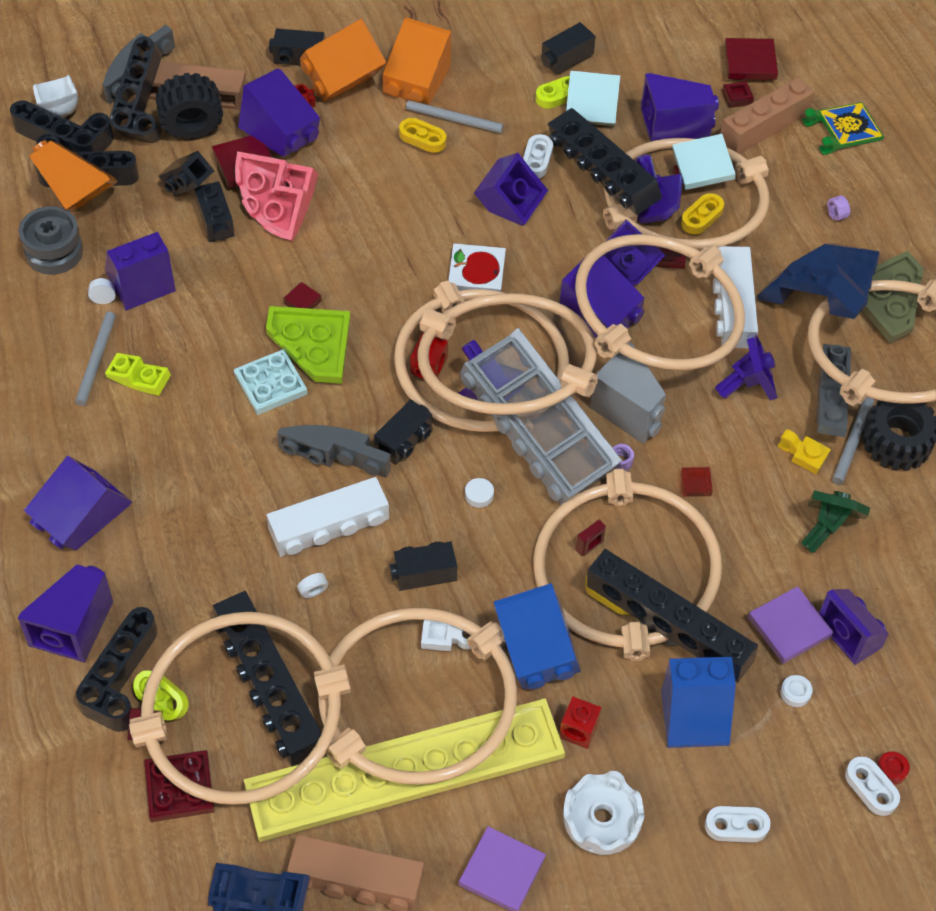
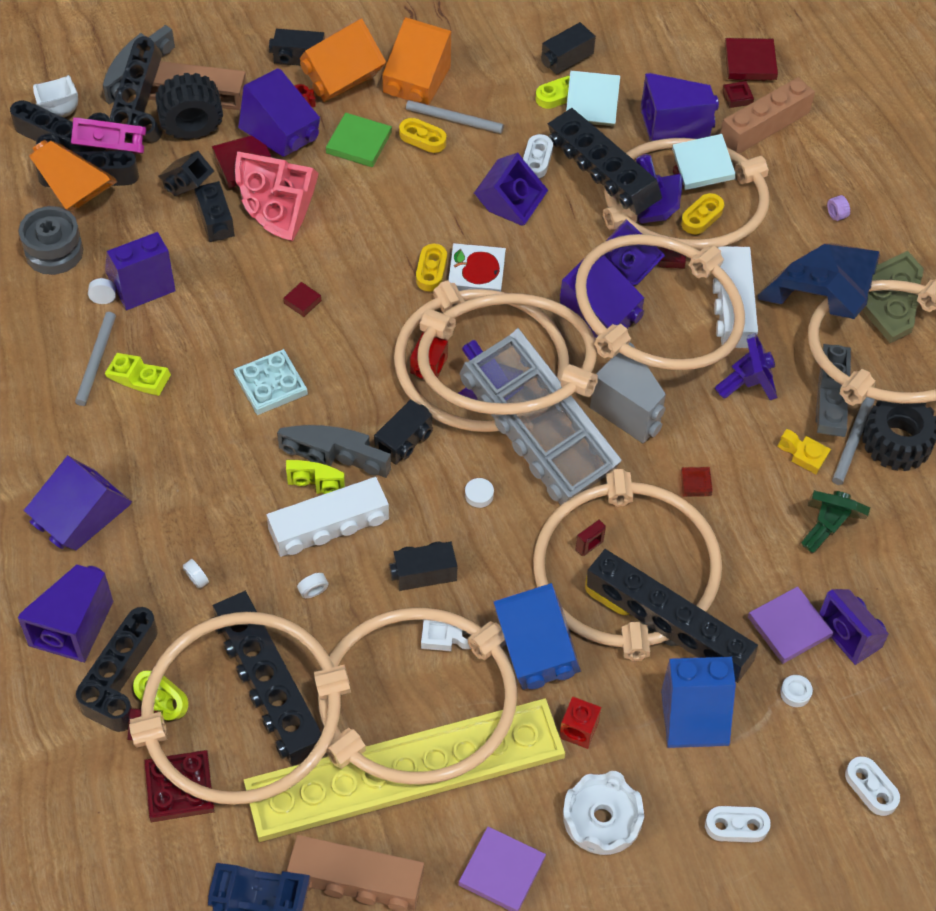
lime plate [266,306,351,384] -> none
lavender axle [612,444,634,471] -> none
flag [802,102,884,155] -> none
red tile [877,751,910,785] -> none
none -> dark pink plate [71,117,146,154]
none -> white tile [183,559,209,589]
none -> neon yellow slope [286,460,345,494]
none -> bright green tile [326,113,392,167]
none -> yellow plate [416,244,447,291]

